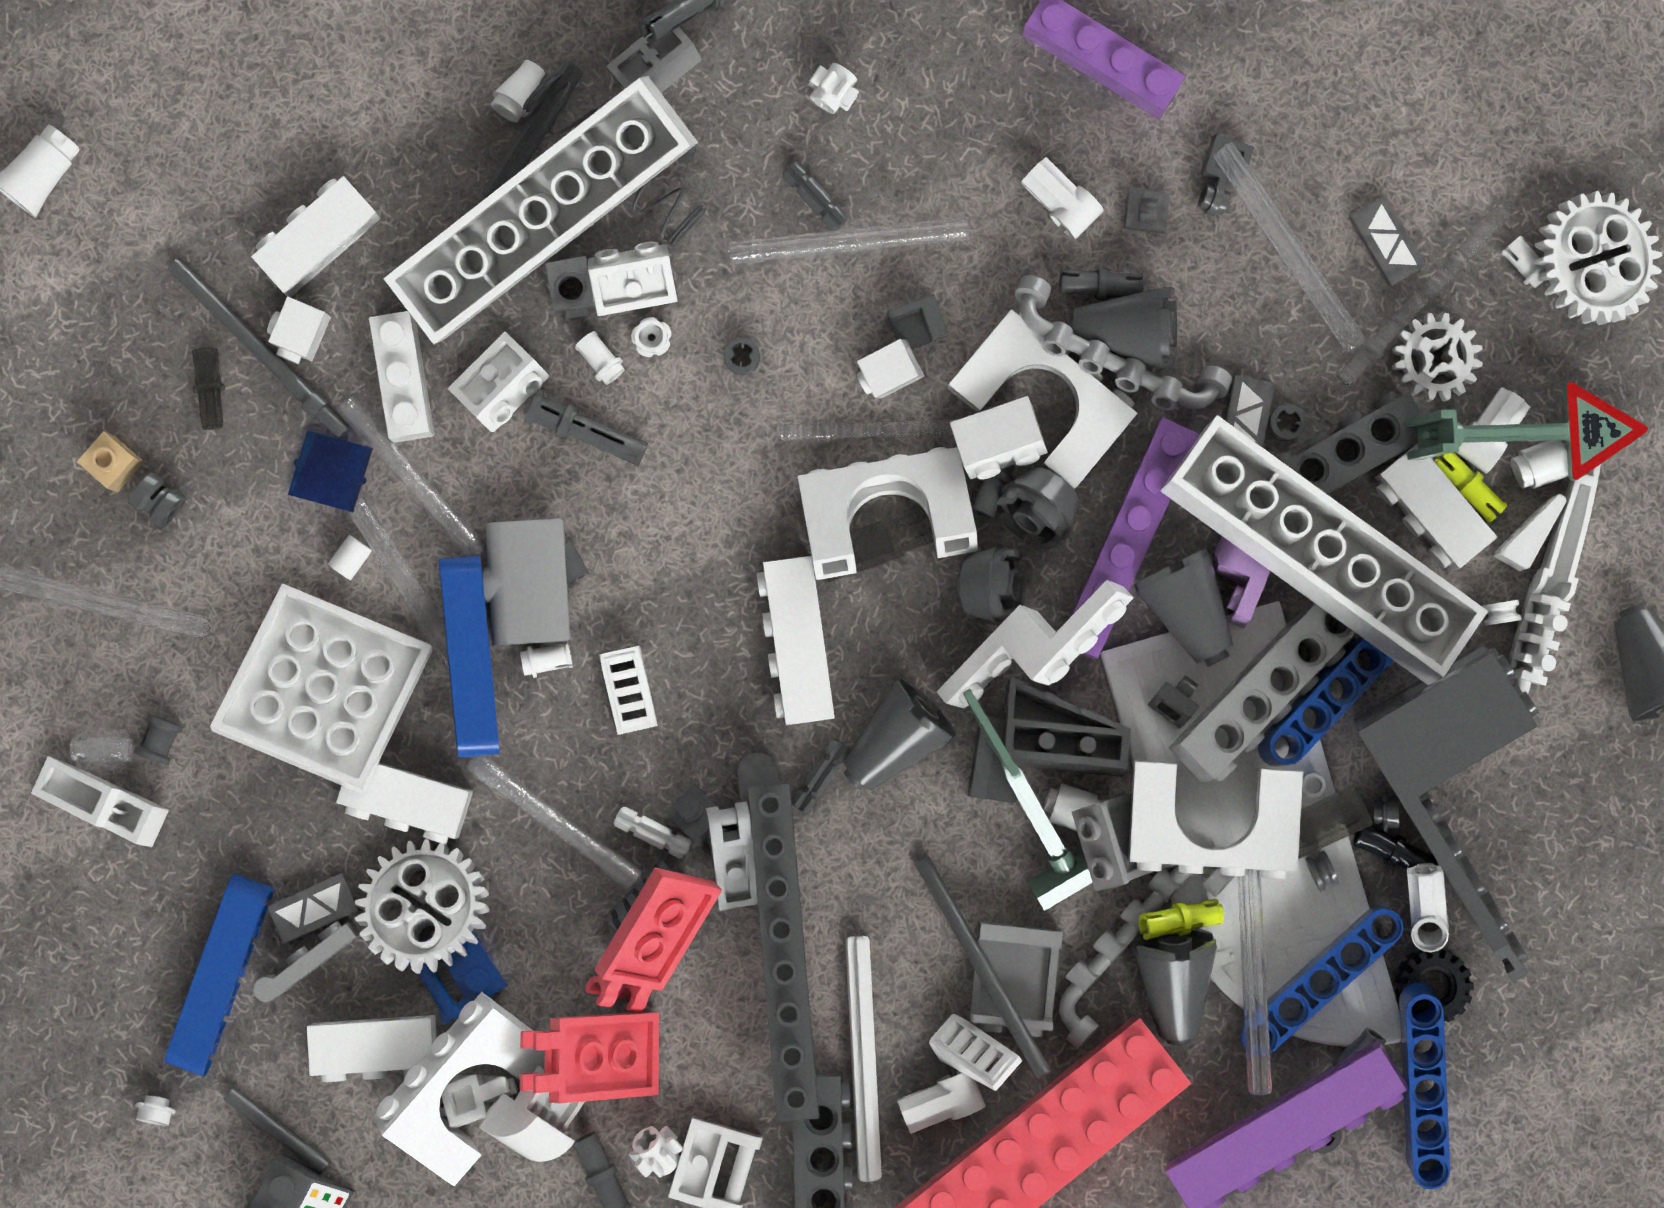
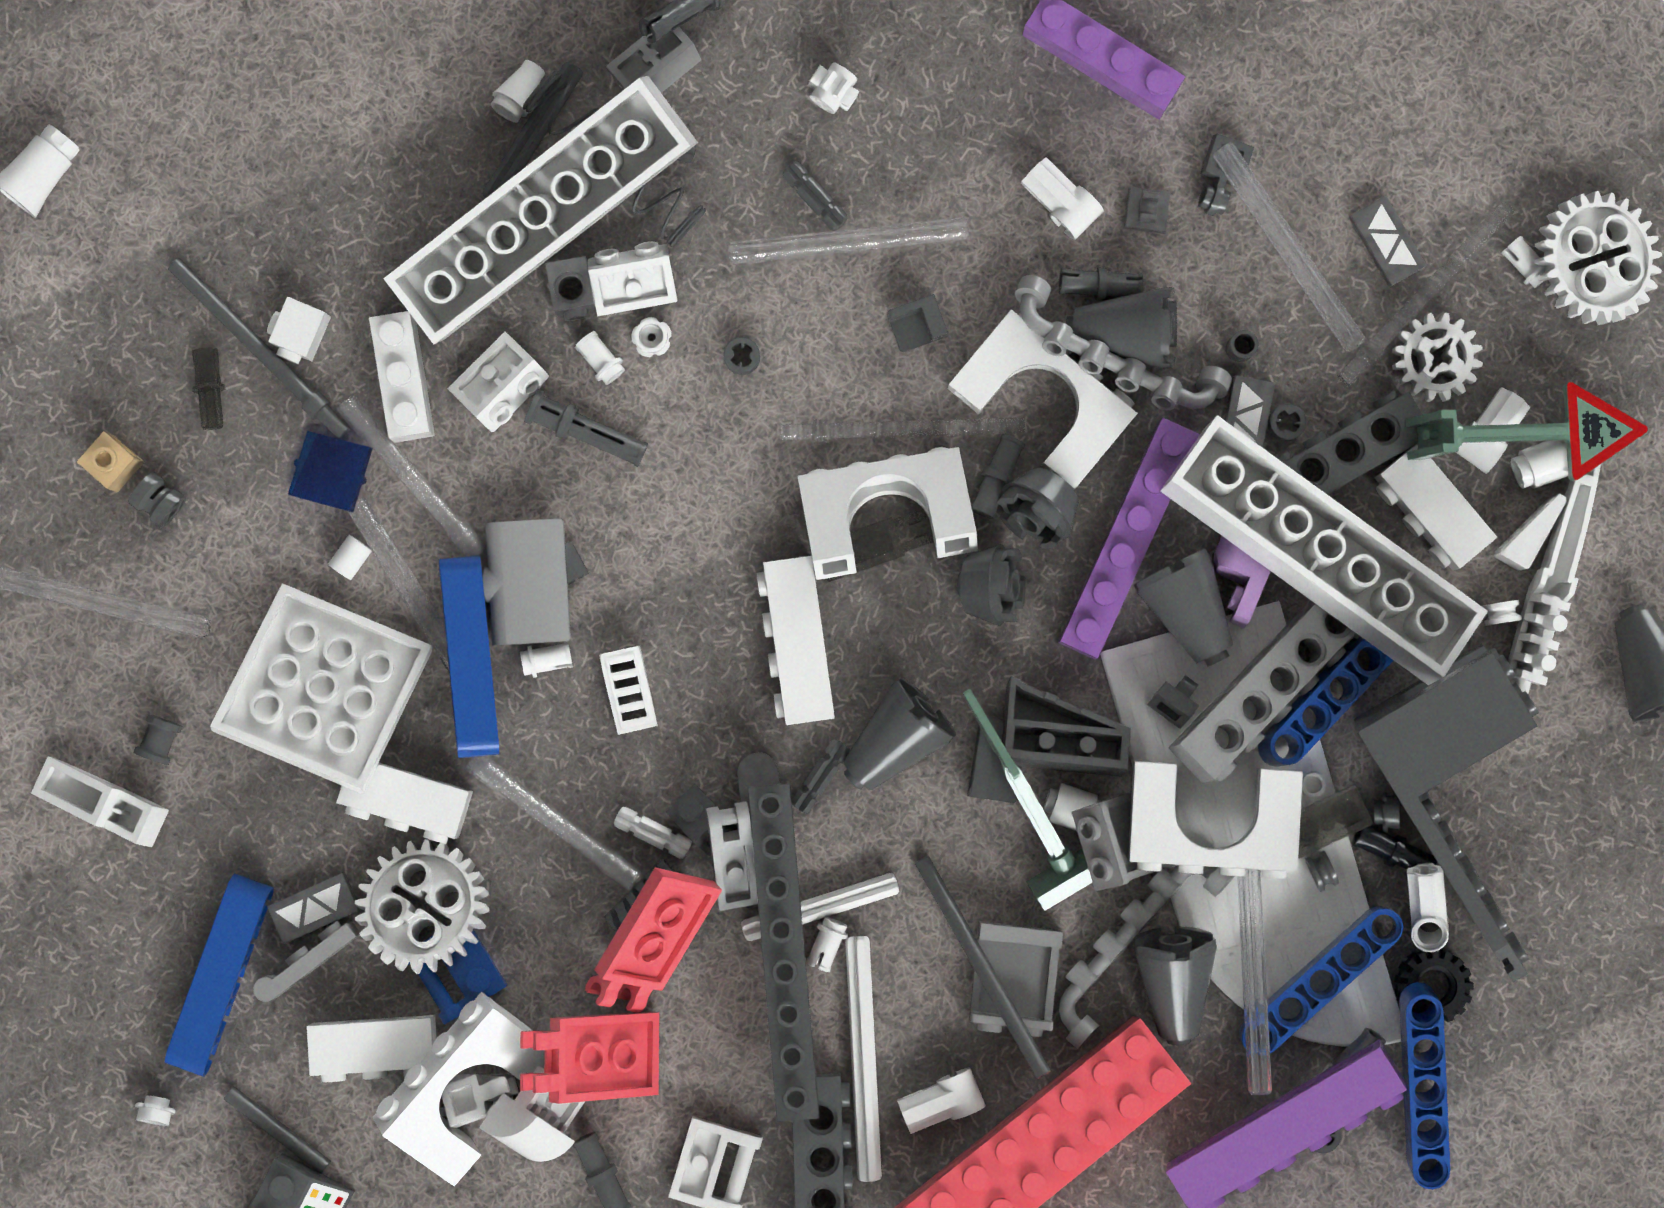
clear brick [71,728,134,770] -> none
white brick [251,176,381,298] -> none
white gear [629,1126,683,1178] -> none
white brick [857,339,925,398] -> none
white slope [929,1014,1022,1091] -> none
white bracket [937,580,1134,709] -> none
white brick [950,396,1048,480] -> none
neon yellow pin [1138,898,1224,940] -> none
neon yellow pin [1434,453,1508,523] -> none
none -> white axle [741,873,899,941]
none -> white pin [806,917,848,972]
none -> dark grey hinge [1226,330,1259,363]

